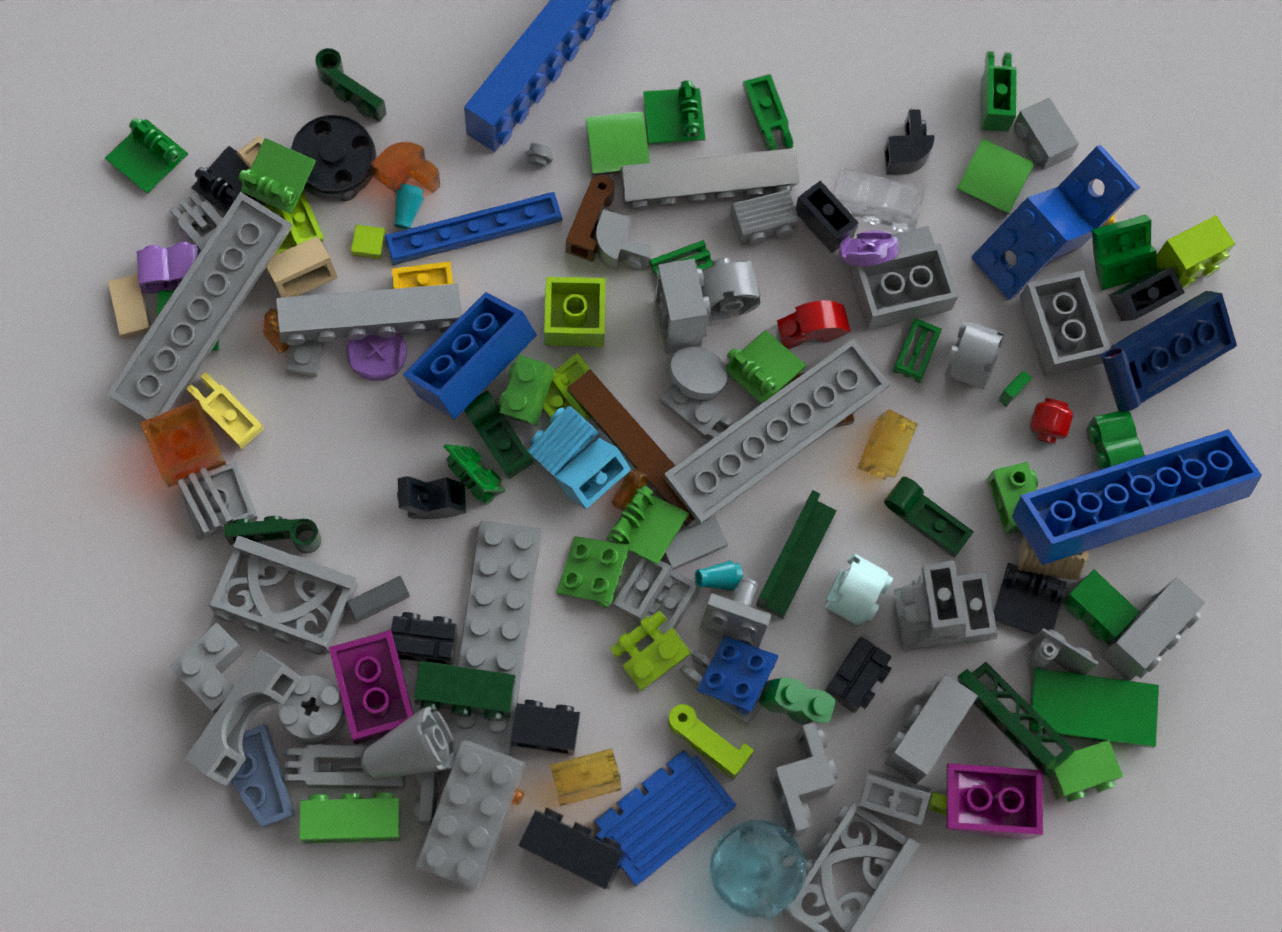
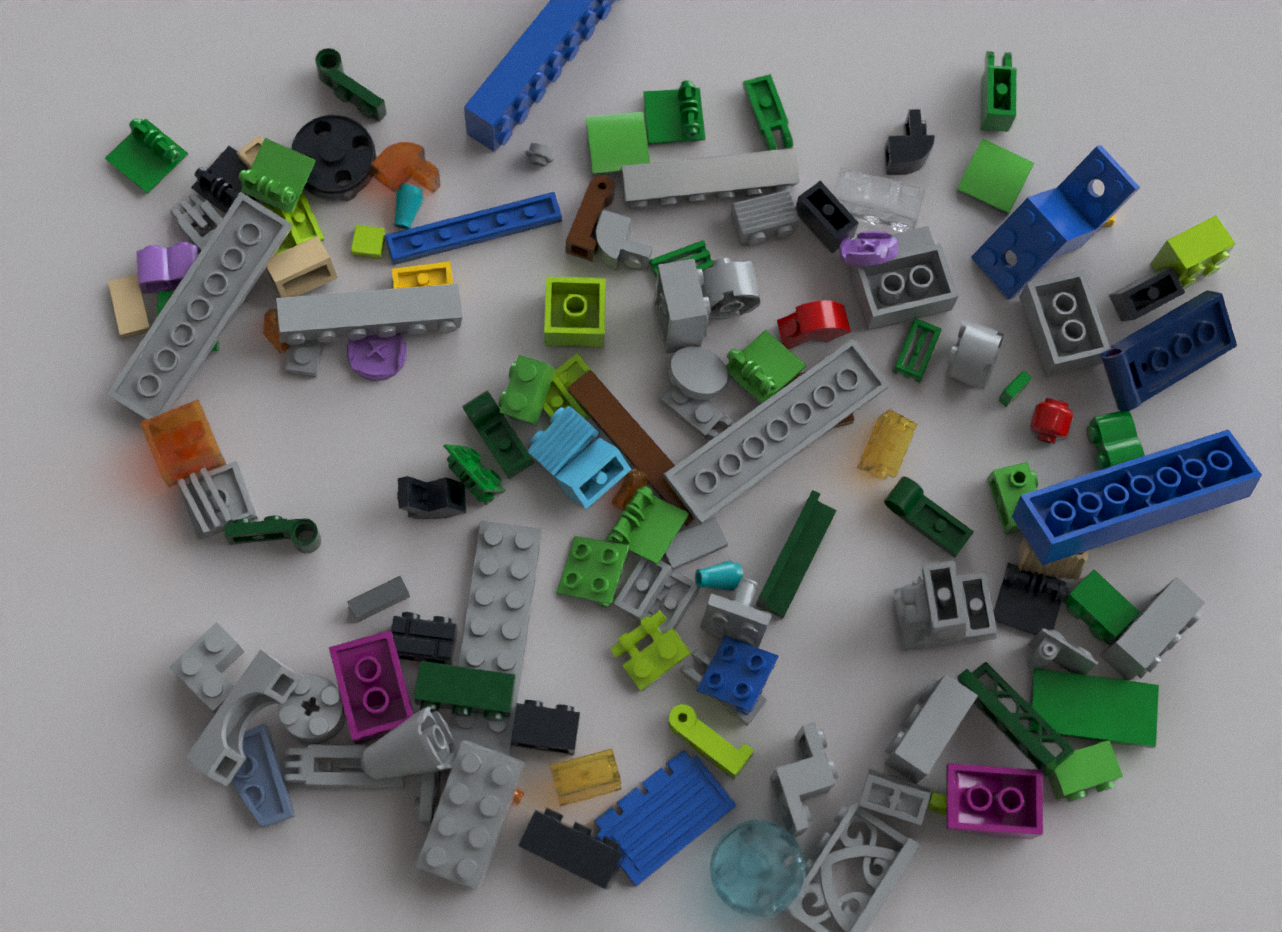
light yellow hinge [186,372,264,449] -> none
light grey fence [208,536,358,654] -> none
bright green brick [300,792,401,844] -> none
blue brick [403,292,537,419] -> none
green brick [759,677,836,725] -> none
light aqua brick [824,553,893,626] -> none
black brick [824,636,892,713] -> none
light grey brick [1014,97,1079,170] -> none
green slope [1092,214,1157,290] -> none

